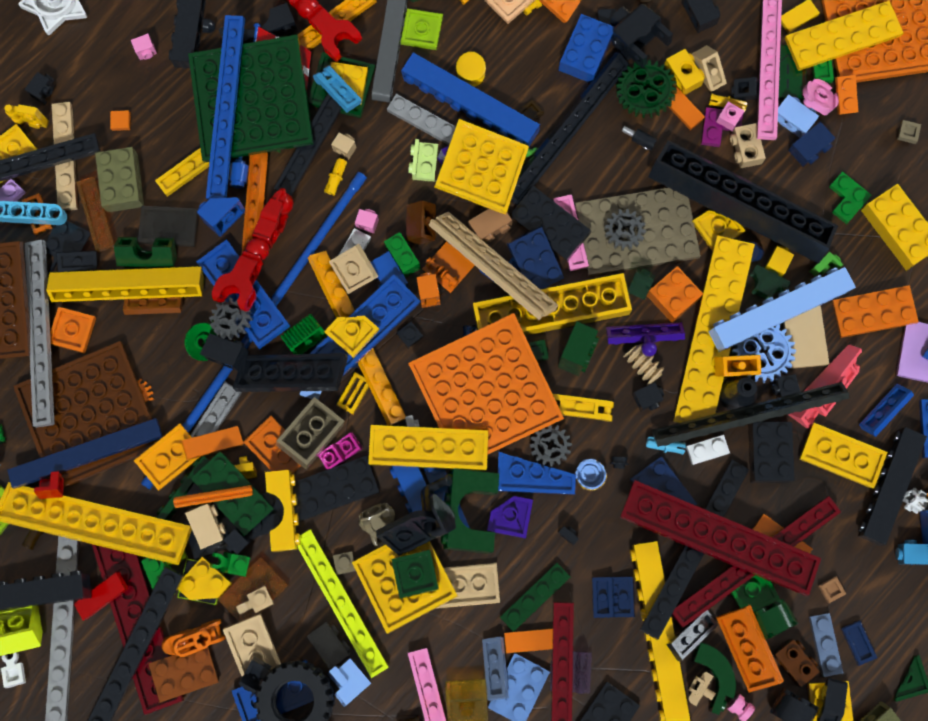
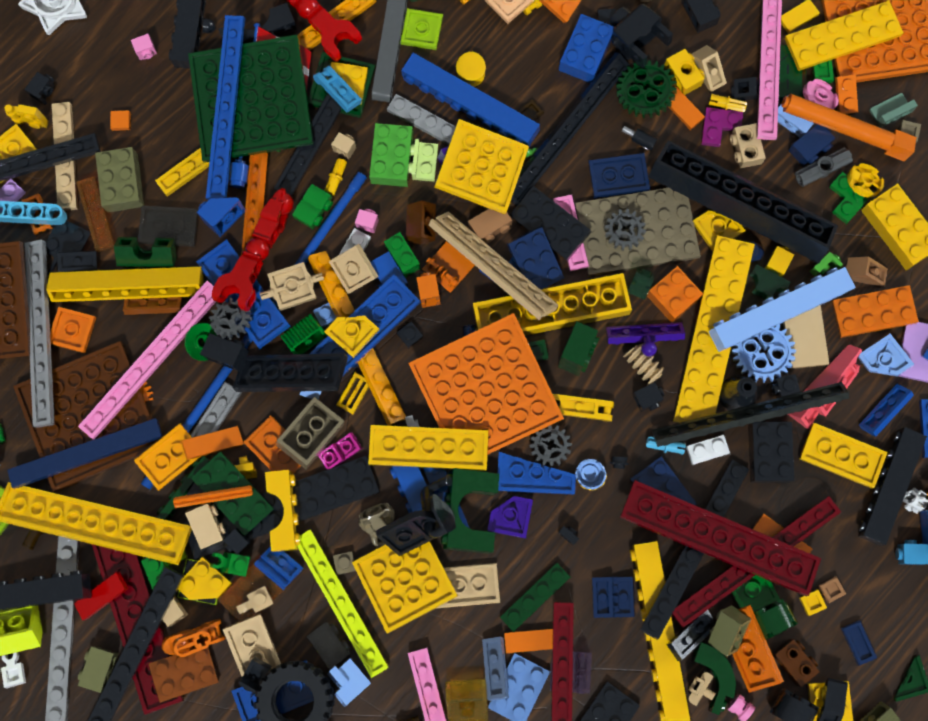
red panel [34,471,64,499] -> none
dark green plate [391,550,439,599] -> none
light orange brick [715,355,761,377] -> none
bright pink plate [716,102,744,131] -> none
sand blue plate [809,613,843,677] -> none
none -> bright pink plate [78,281,216,439]
none -> olive brick [78,646,119,693]
none -> tan brick [163,596,188,627]
none -> blue plate [254,546,303,590]
none -> tan plate [260,262,324,311]
none -> green brick [292,184,333,229]
none -> medium blue plate [313,302,336,328]
none -> bright green brick [369,123,414,187]
none -> dark blue plate [588,153,650,198]
none -> olive brick [708,605,751,657]
none -> orange brick [781,94,917,162]
none -> dark grey piece [795,147,853,187]
none -> yellow plate [799,590,827,616]
none -> medium nougat slope [845,257,888,287]
none -> yellow piece [847,163,884,198]
none -> light blue plate [858,334,914,376]
none -> sand green panel [869,93,918,128]

